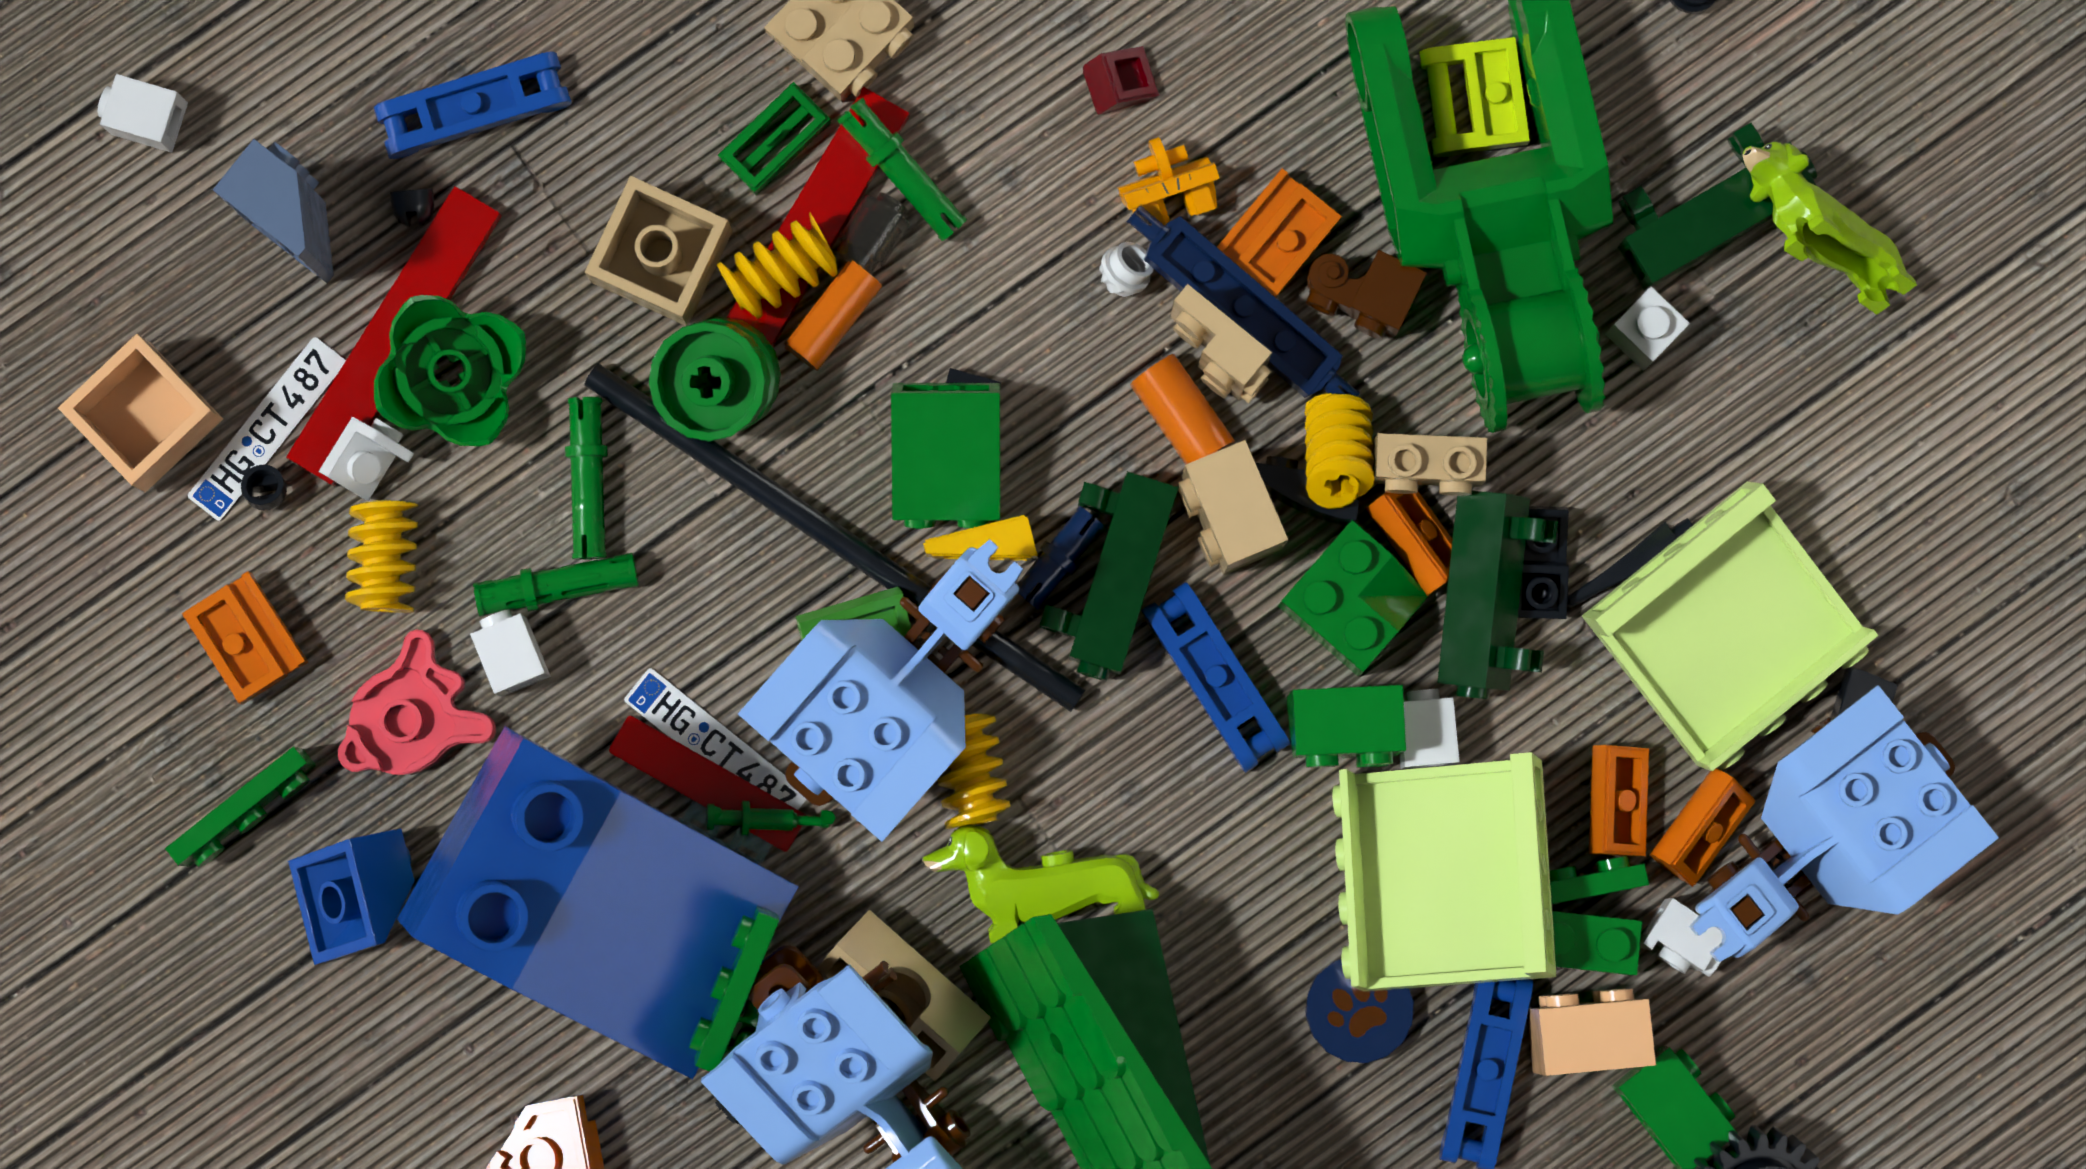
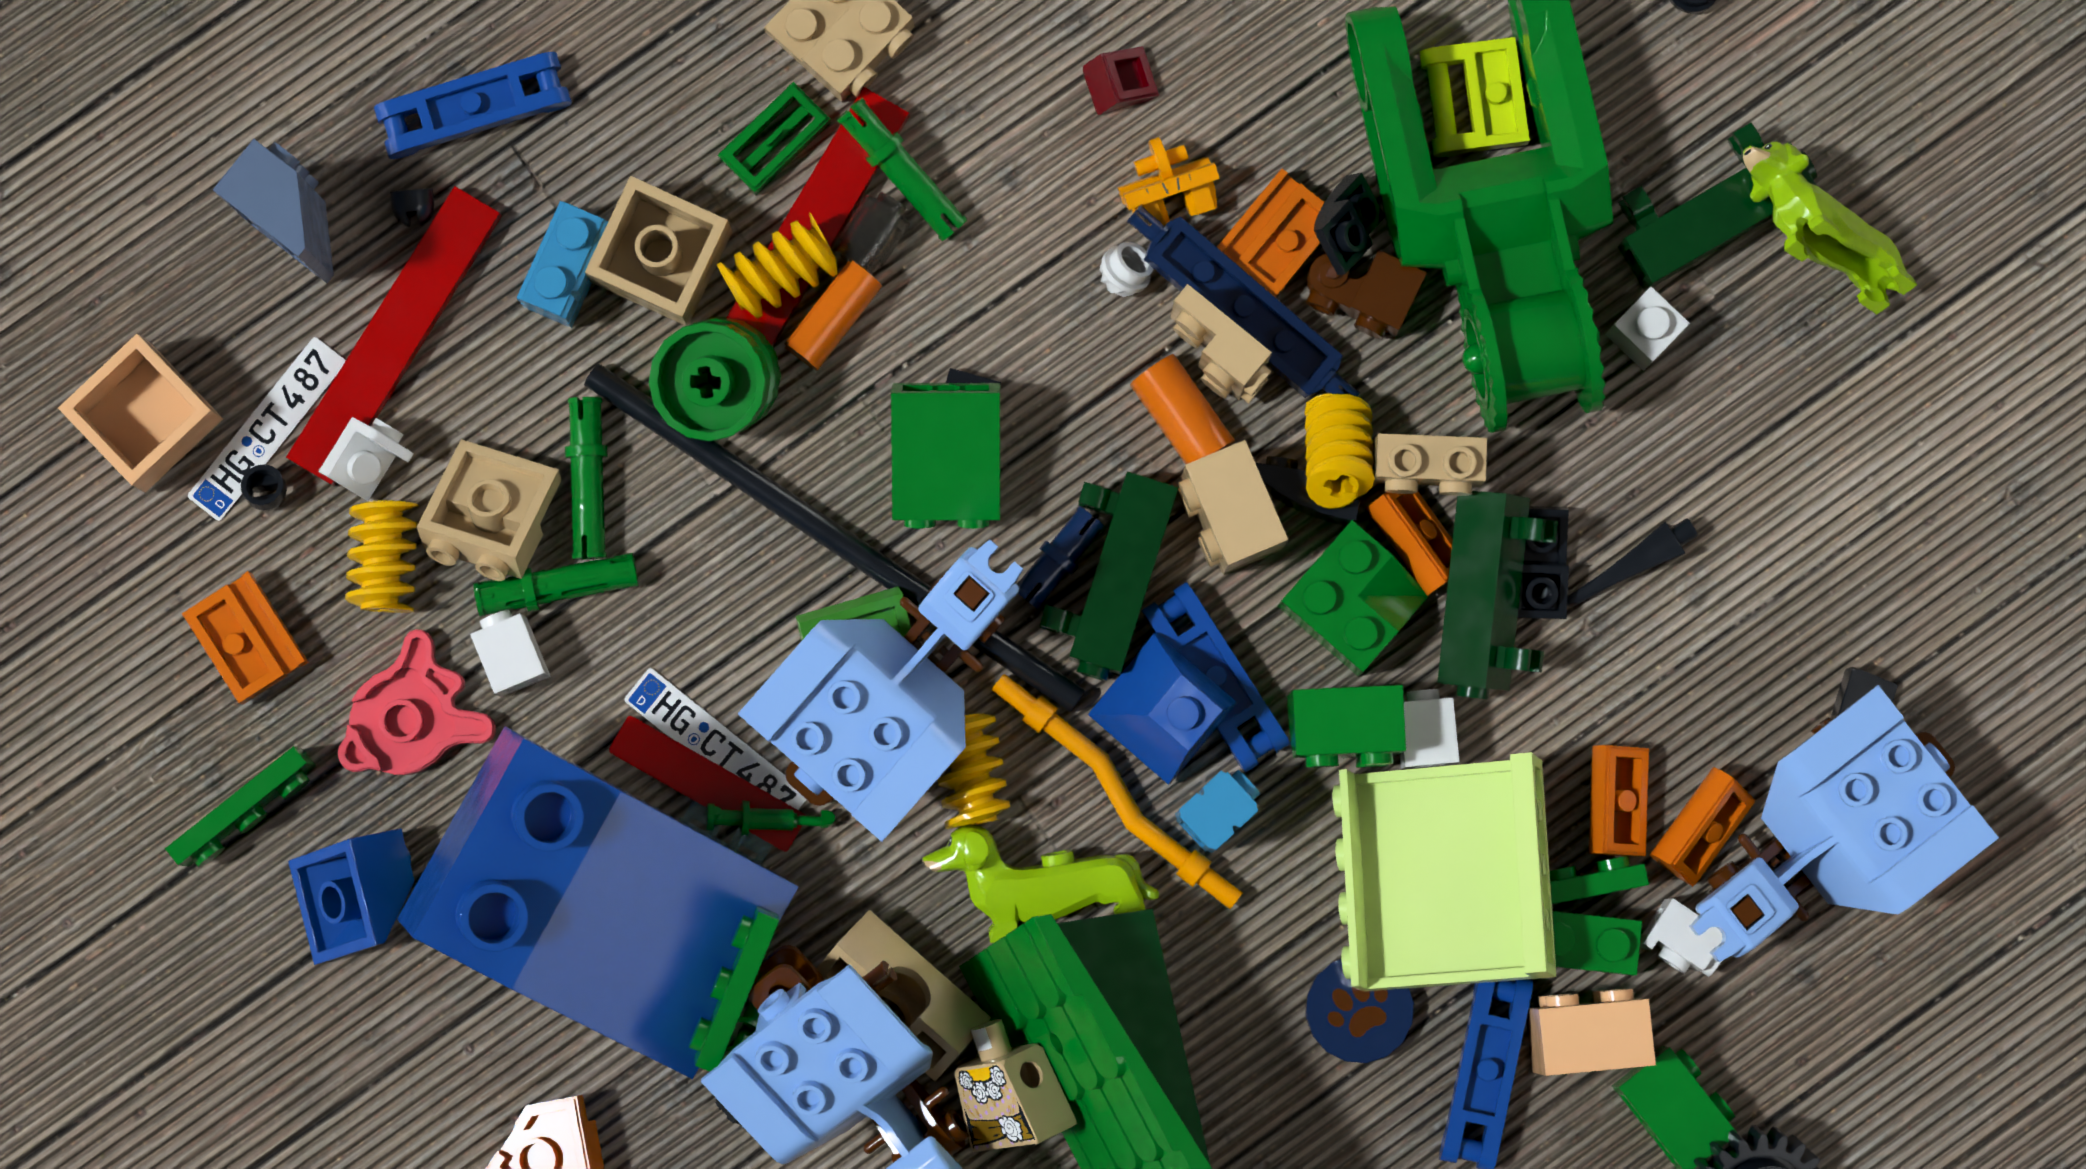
white brick [98,74,188,153] -> none
green brick [374,295,526,446] -> none
yellow slope [923,515,1038,561] -> none
yellowish green panel [1582,481,1878,771] -> none
none -> tan plate [417,439,561,581]
none -> dark azure brick [517,201,608,328]
none -> tan torso [955,1019,1077,1152]
none -> light orange bar [992,673,1243,909]
none -> blue slope [1088,633,1237,785]
none -> dark azure brick [1175,770,1260,853]
none -> black slope [1314,173,1385,275]

